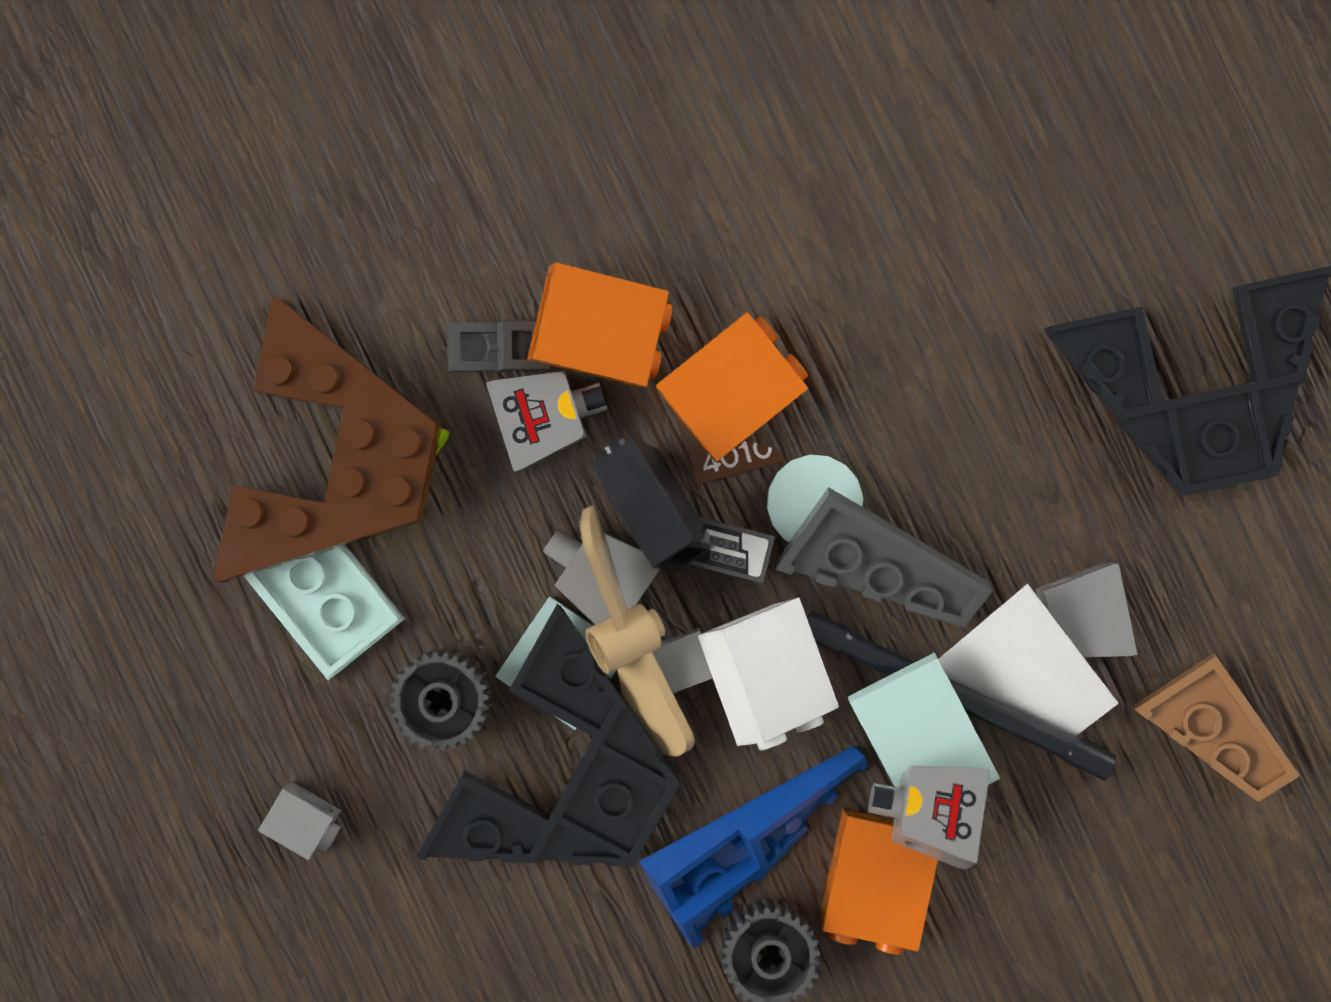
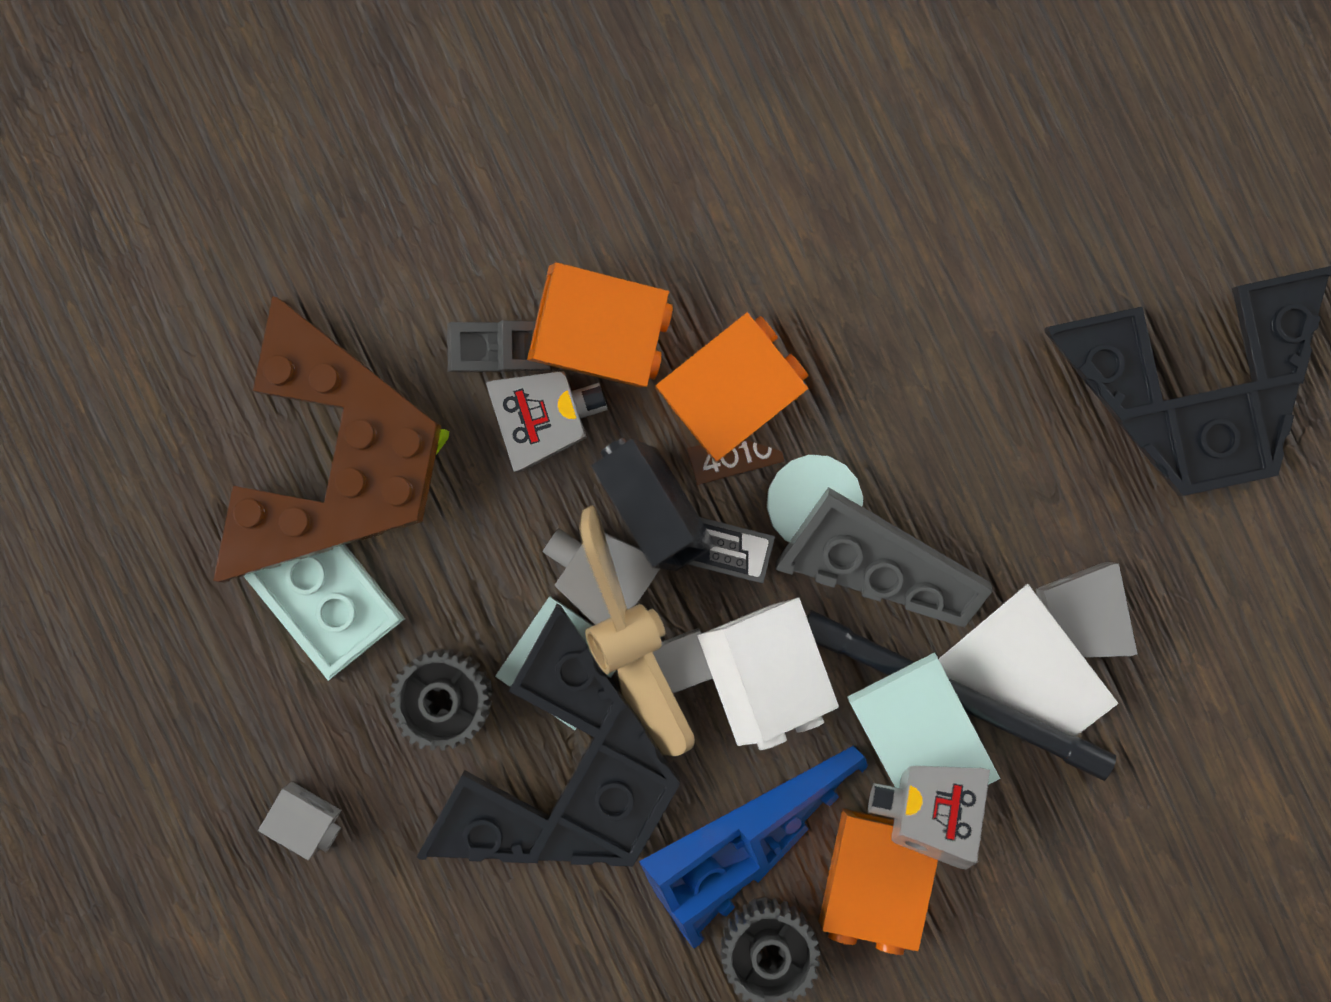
medium nougat wing [1132,653,1300,802] -> none

